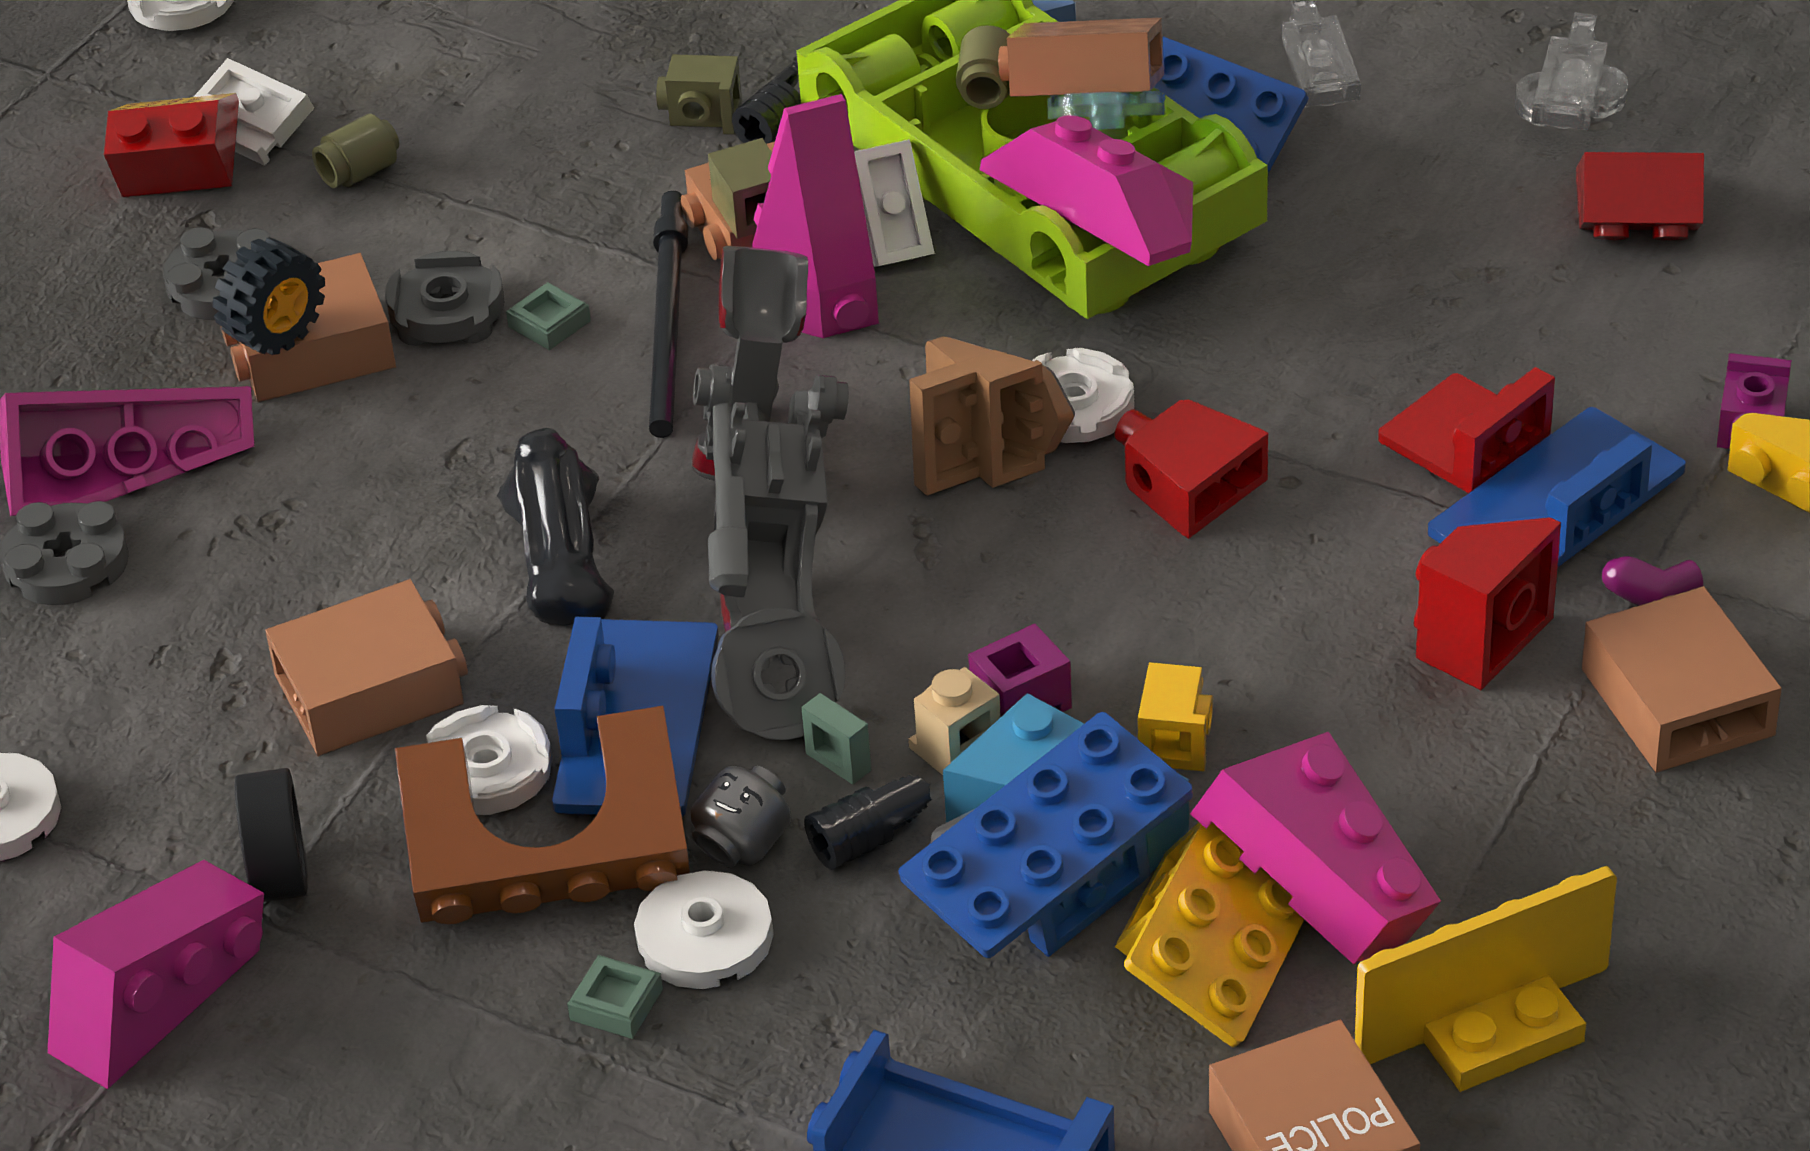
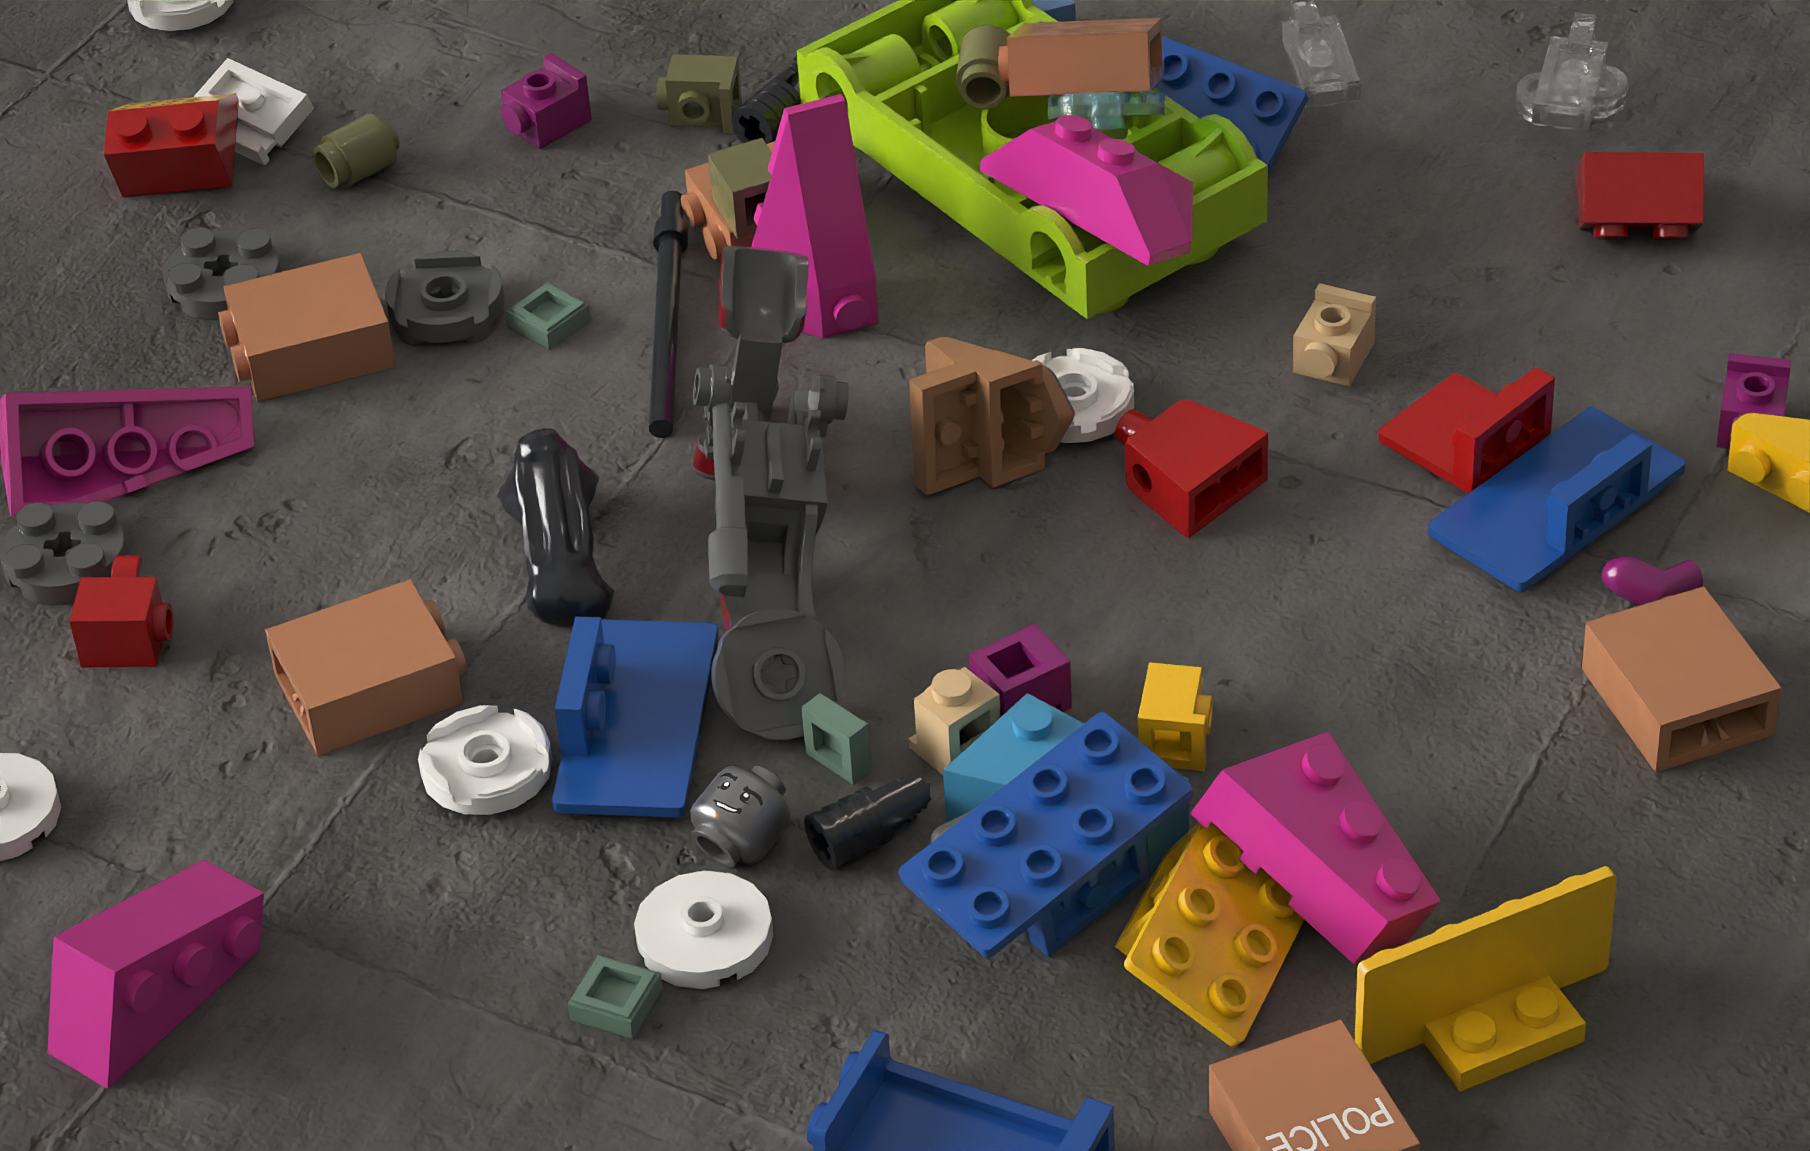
black wheel [213,238,326,355] -> none
black tyre [234,768,308,902] -> none
dark orange arch [395,706,690,924] -> none
white plate [854,139,935,267] -> none
red slope [1413,517,1561,690] -> none
none -> red brick [69,555,174,668]
none -> magenta brick [501,53,592,149]
none -> tan brick [1293,283,1376,387]

